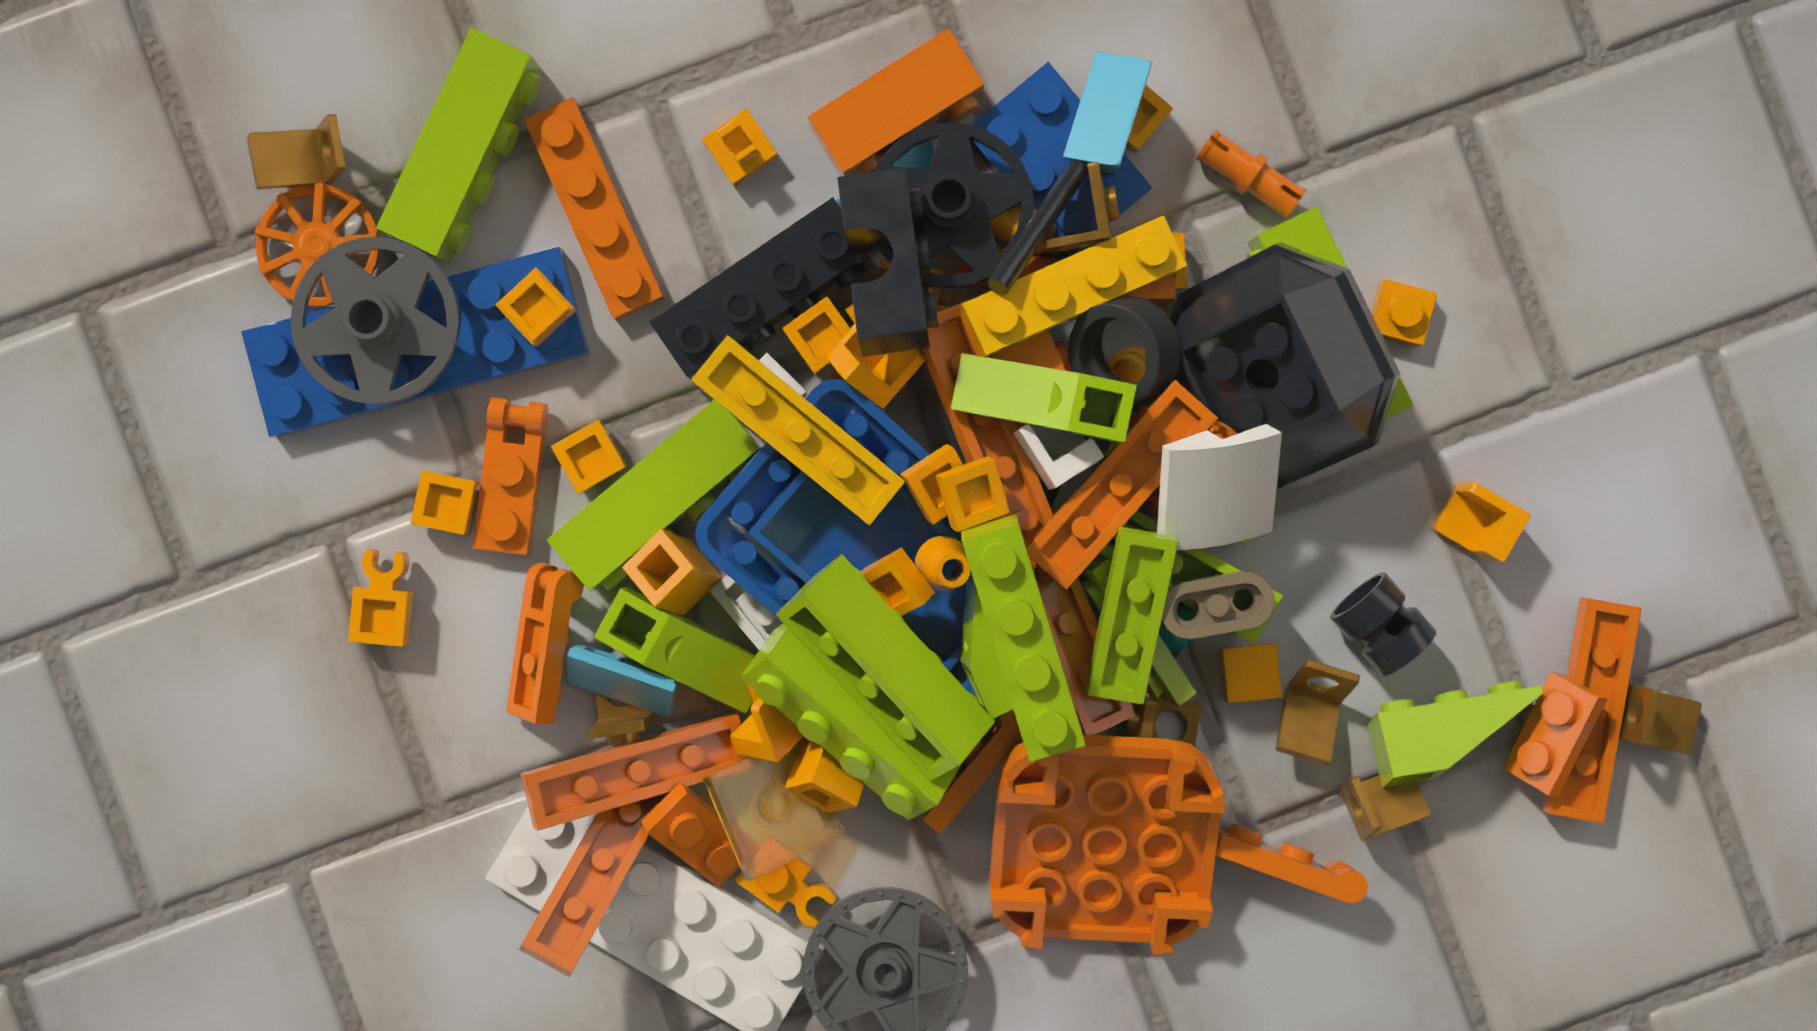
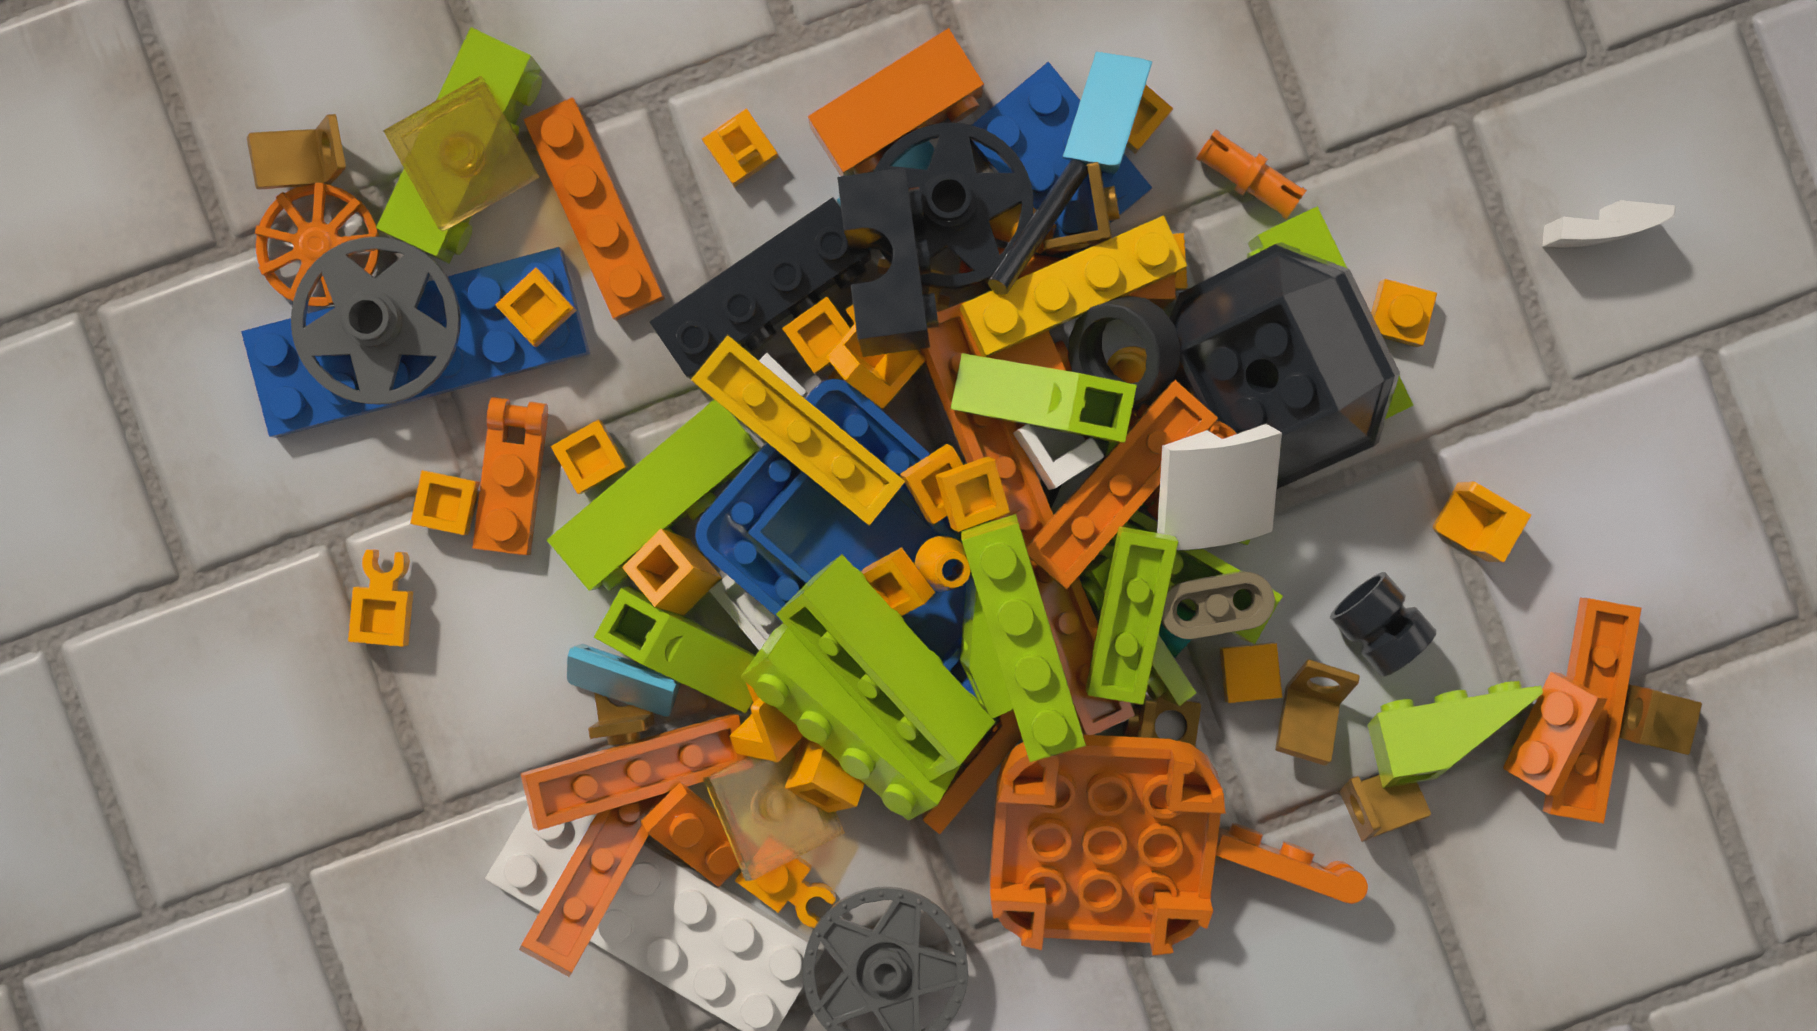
orange plate [506,562,584,724] -> none
none -> clear yellow plate [383,76,540,231]
none -> white slope [1542,200,1675,248]

